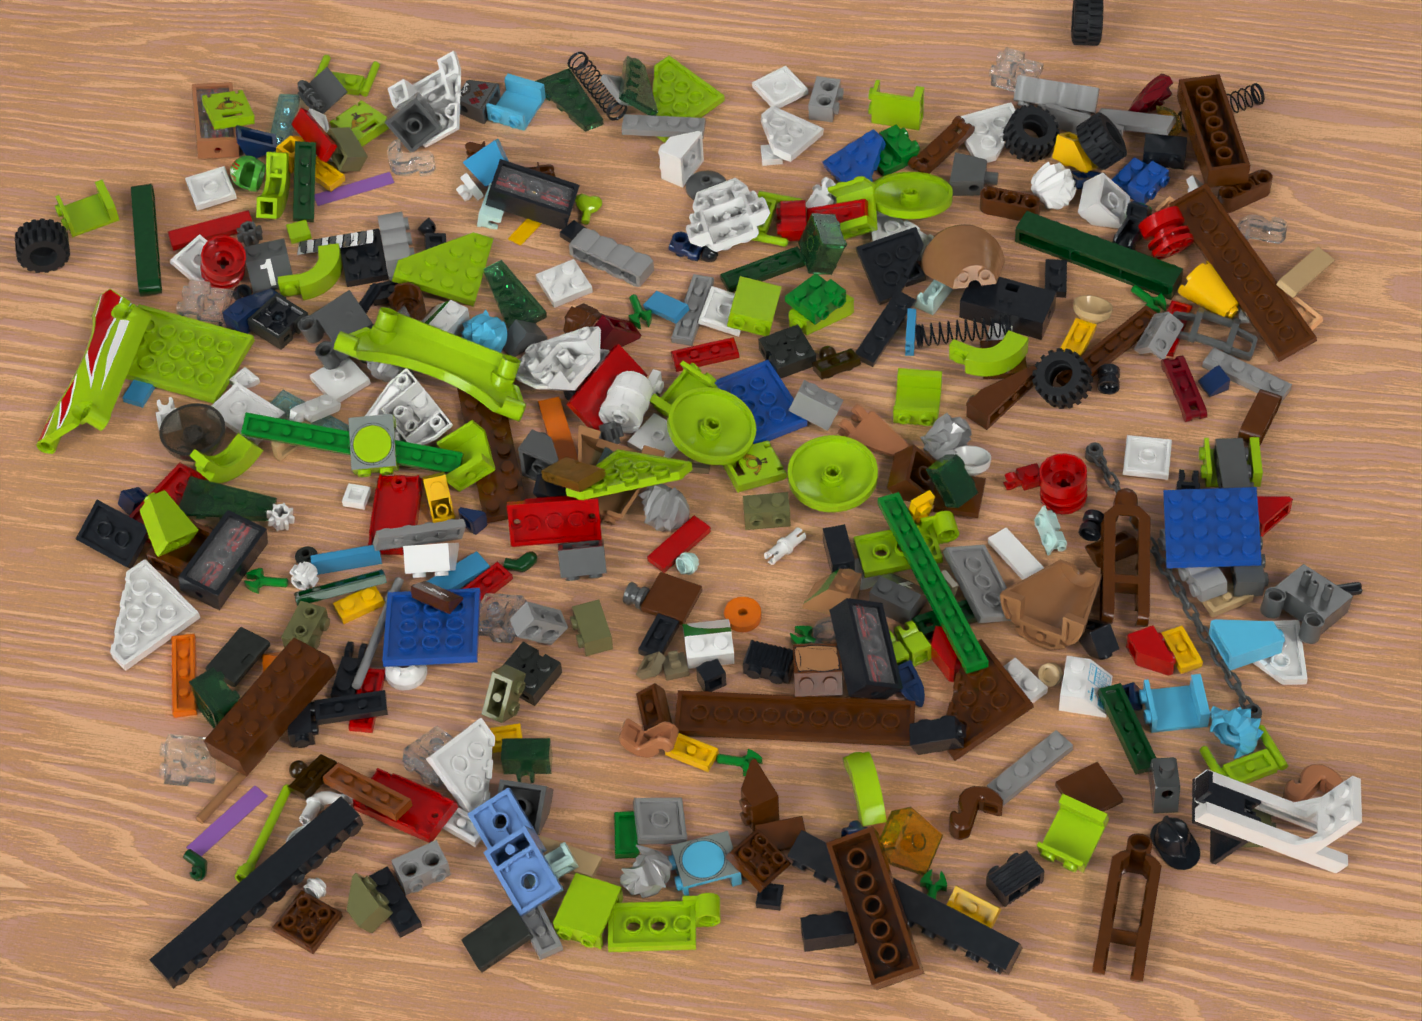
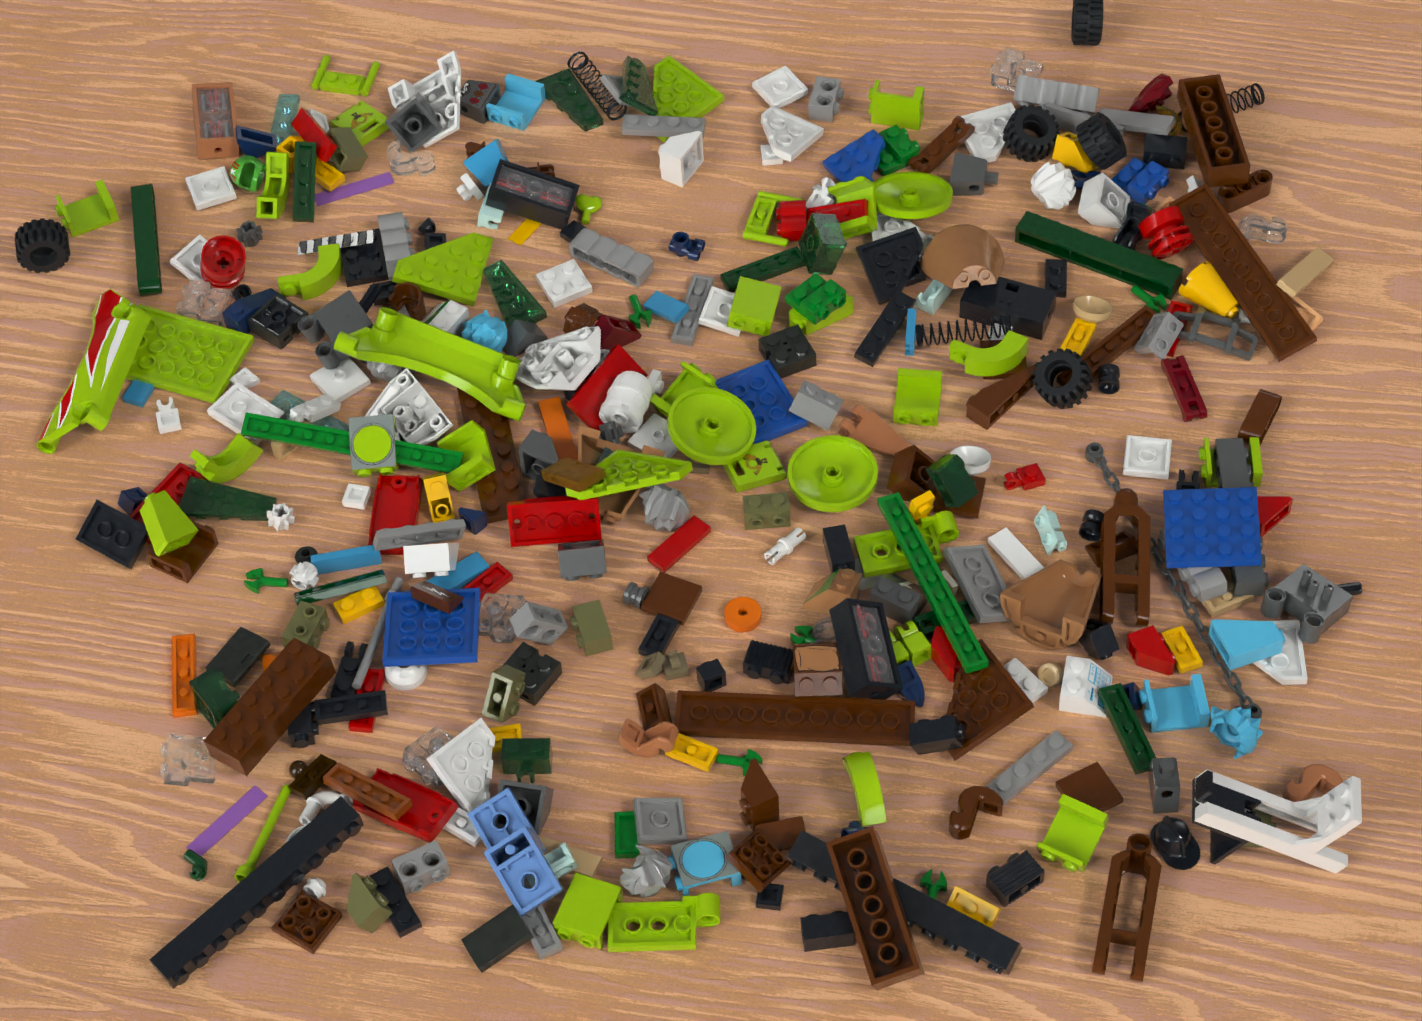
white plate [110,559,200,671] -> none
clear smoke piece [159,403,226,462] -> none
red tile [168,210,252,251] -> none
brick [178,510,268,611] -> none
medium nougat bar [196,755,266,824] -> none
lime container [202,90,255,130] -> none
dark grey slope [244,238,293,294] -> none
lime tile [286,220,312,244] -> none
dark grey hinge [297,67,348,114] -> none
dark green arm [504,551,537,572] -> none
red tile [671,337,740,372] -> none
light aqua plate [676,552,699,575] -> none
white slope [683,619,734,669] -> none
dark grey dish [686,170,726,200] -> none
white wedge [686,178,770,252] -> none
black hinge [701,246,718,262] -> none
dark brown plate [812,346,861,380] -> none
clear yellow slope [880,807,943,876] -> none
light grey hair [920,413,972,460] -> none
reddish brown beam [980,186,1040,221] -> none
red wheel [1039,453,1088,515] -> none
dark blue slope [1198,365,1230,397] -> none
lime plate [1199,725,1288,784] -> none
light grey plate [1202,348,1292,403] -> none

